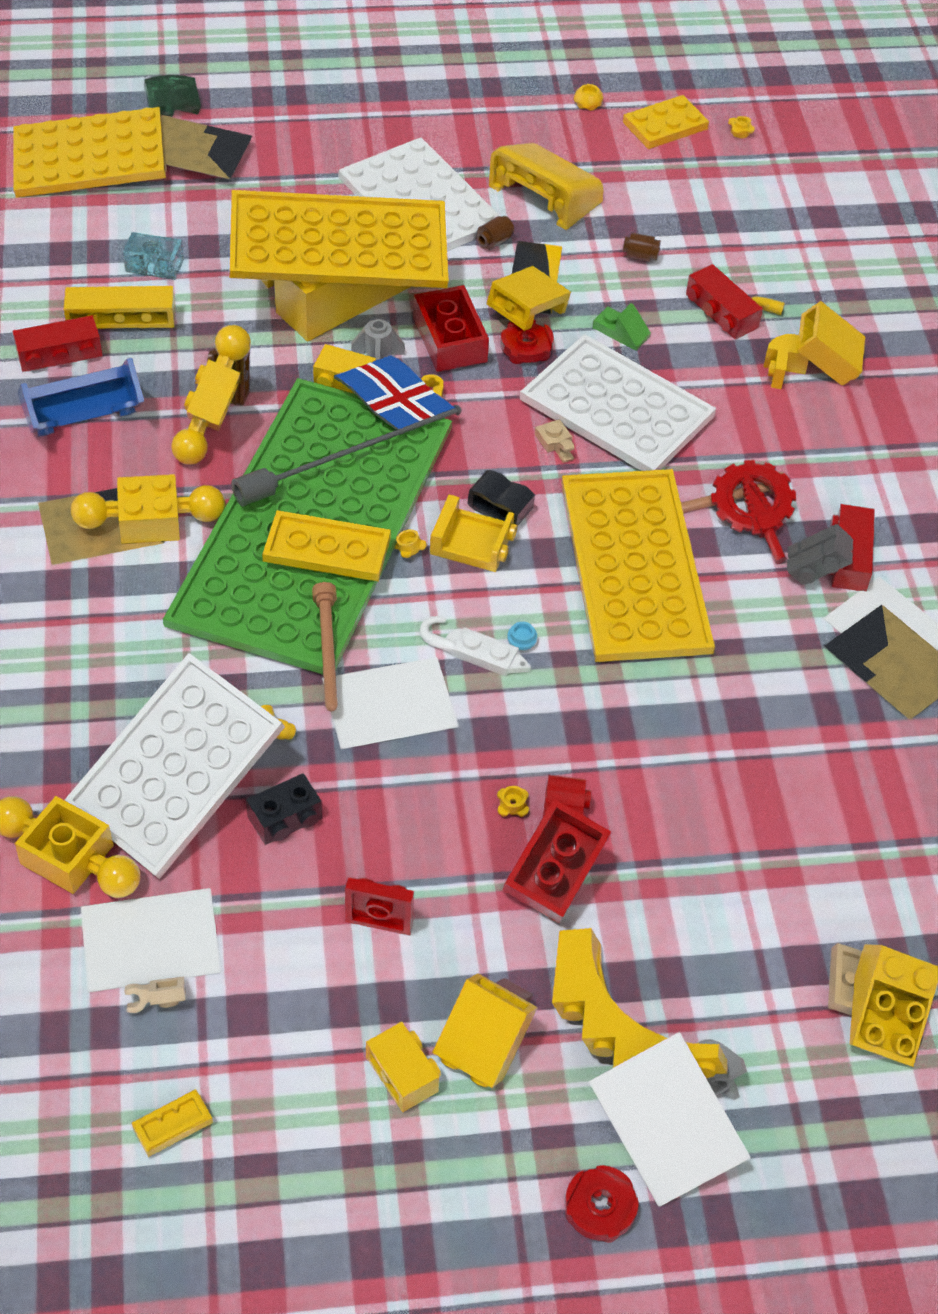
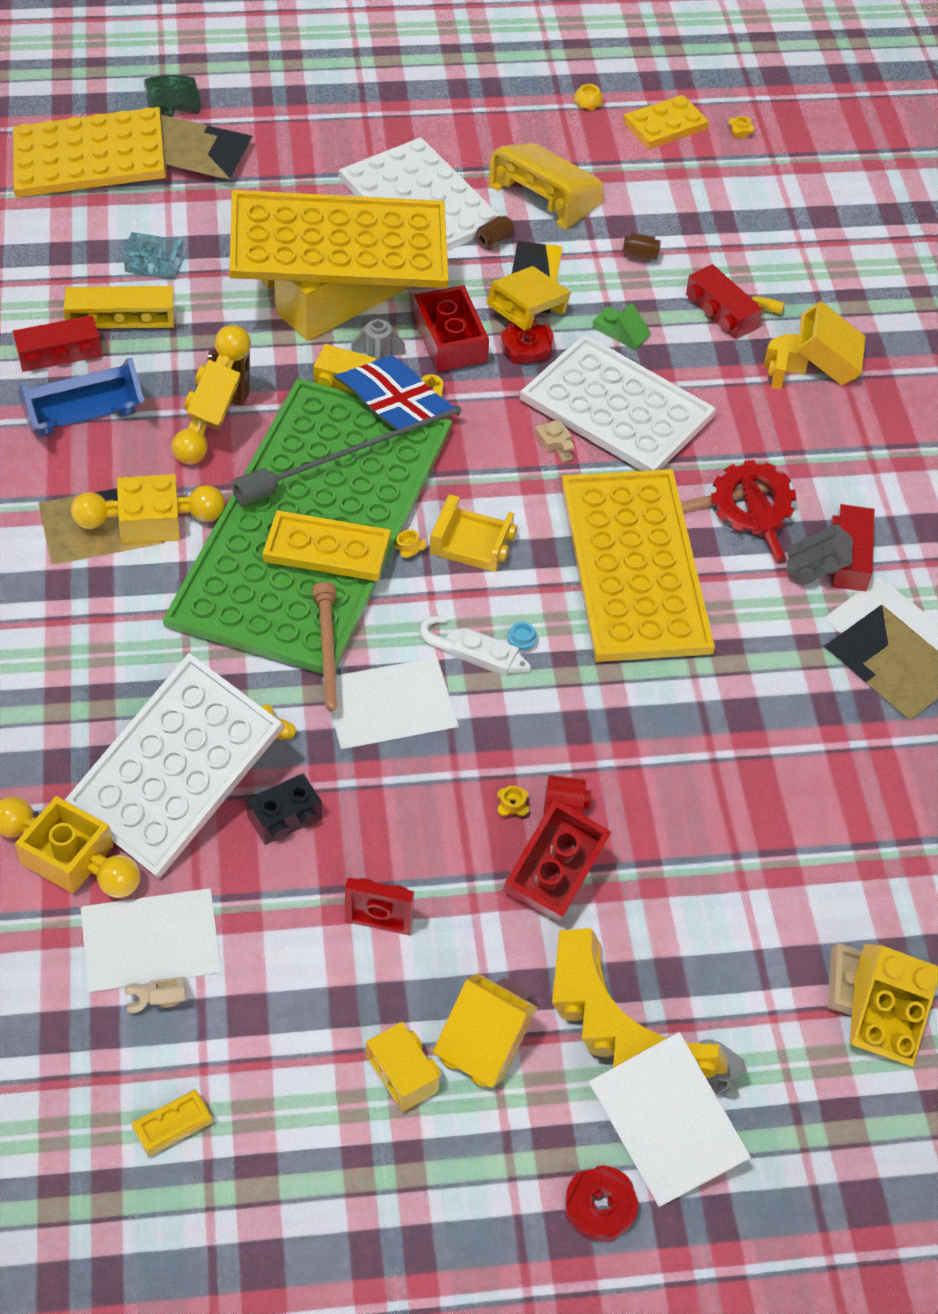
black brick [467,470,535,525] -> none

